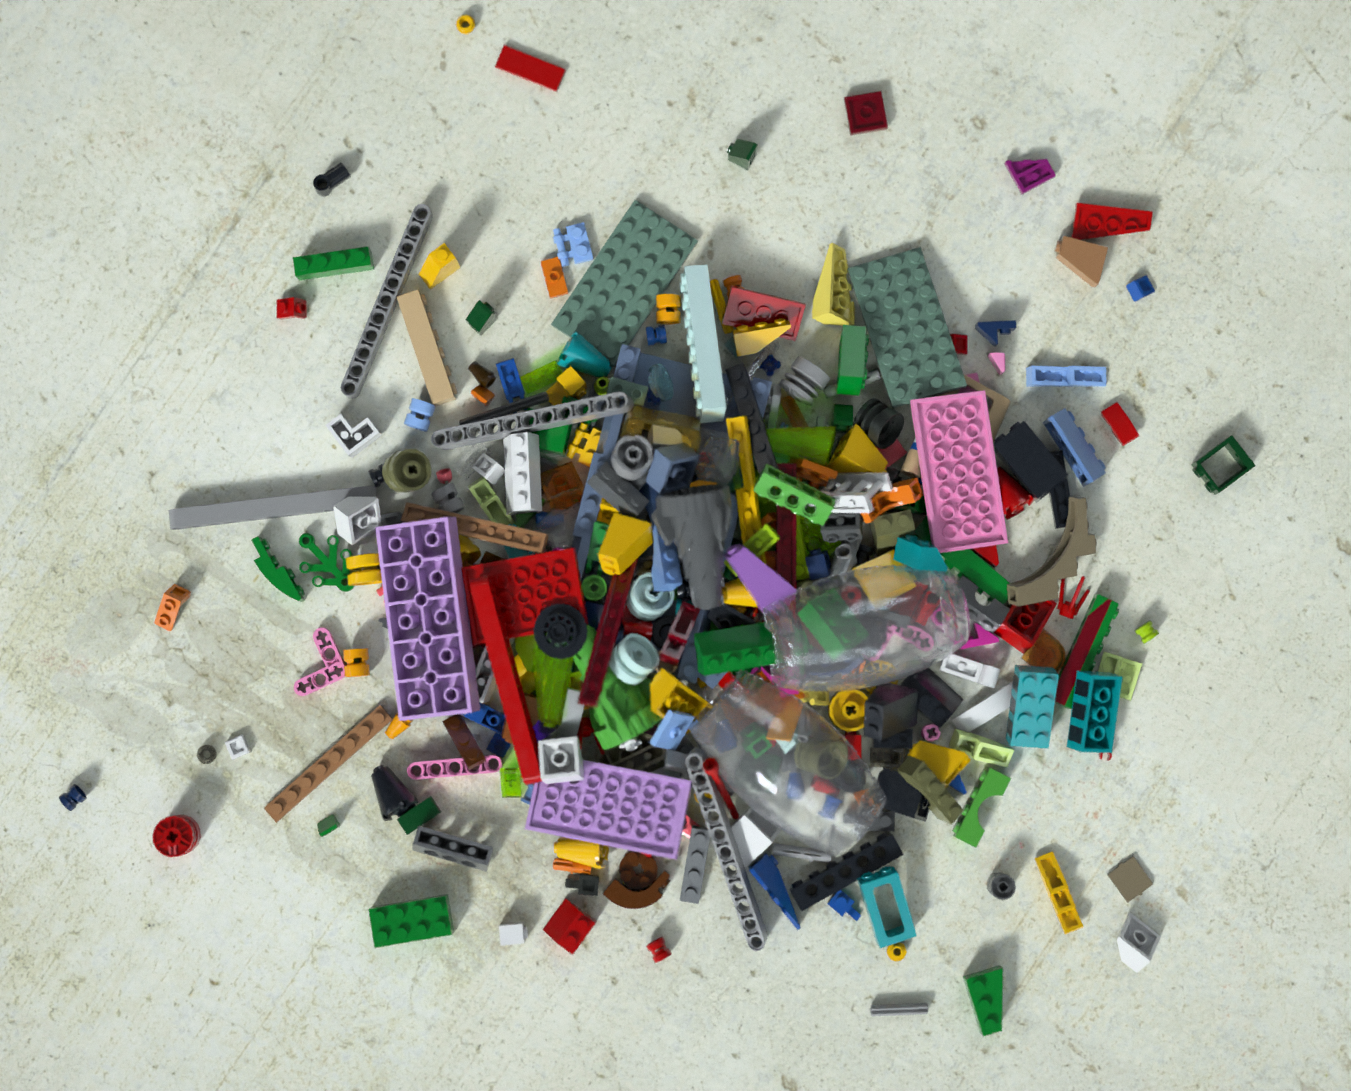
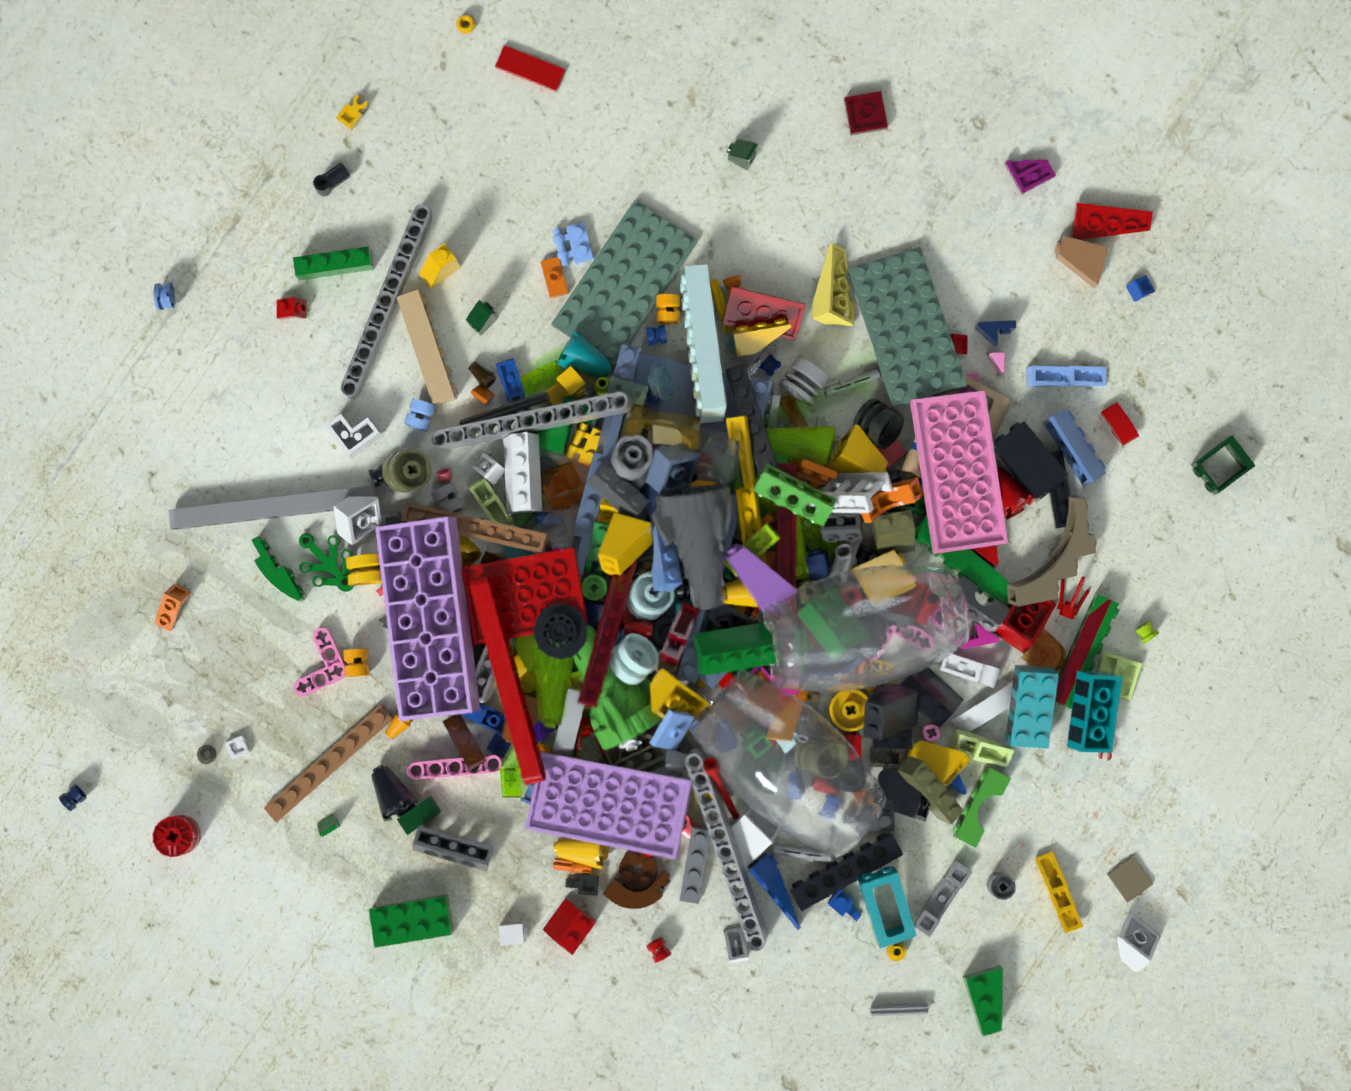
white slope [538,736,584,784] -> none
light yellow plate [798,685,830,706] -> none
dark green slope [831,404,853,433] -> none
green brick [836,325,869,396] -> none
teal slope [893,535,948,572] -> none
none -> medium blue wheel [154,283,175,310]
none -> yellow plate [336,95,368,131]
none -> white slope [723,927,749,963]
none -> light grey slope [914,861,972,937]

